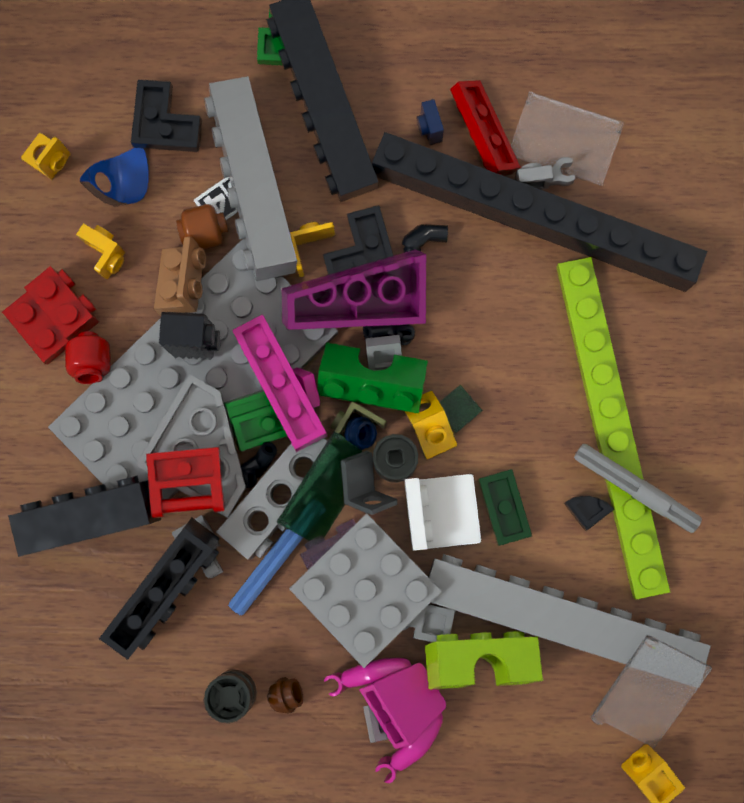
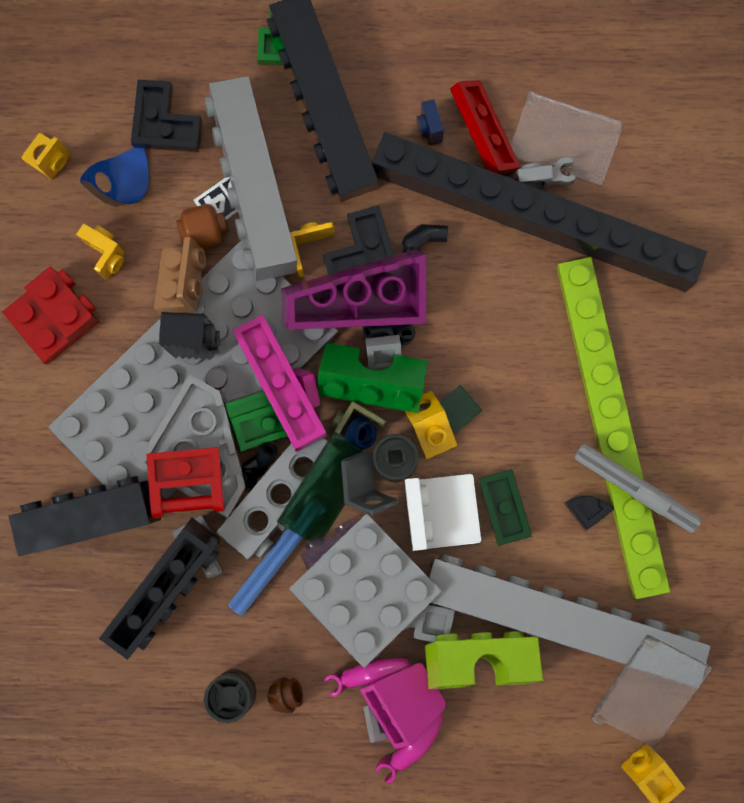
red head [65,331,111,384] -> none

